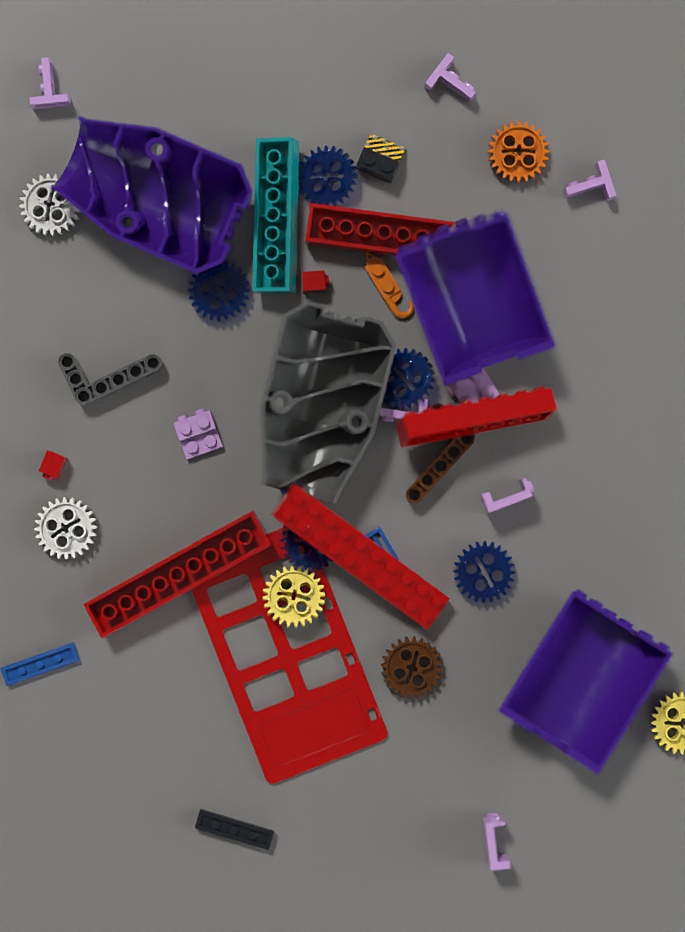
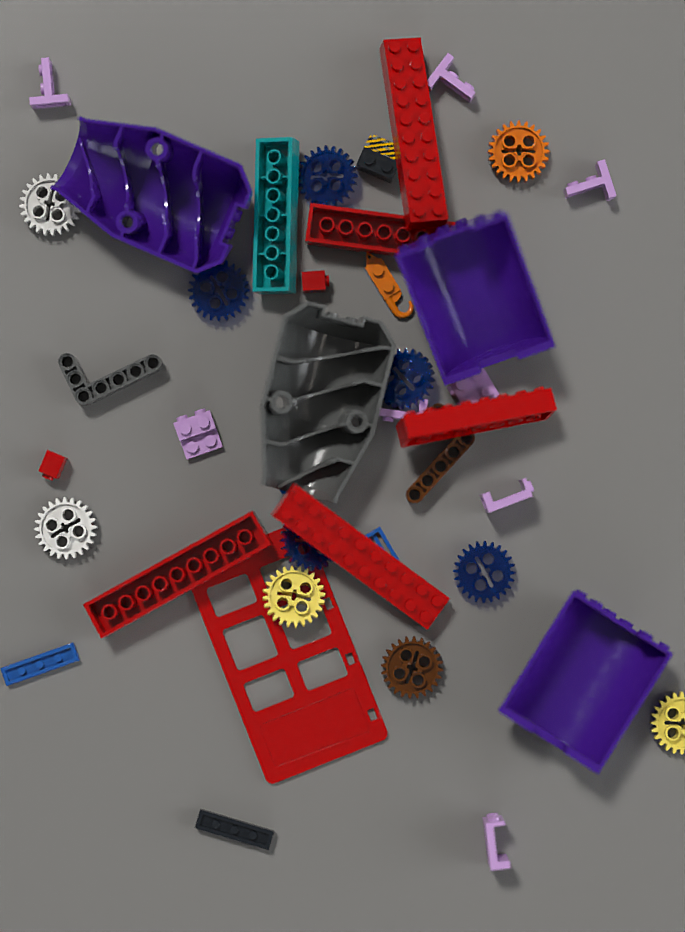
none -> red brick [379,37,449,230]

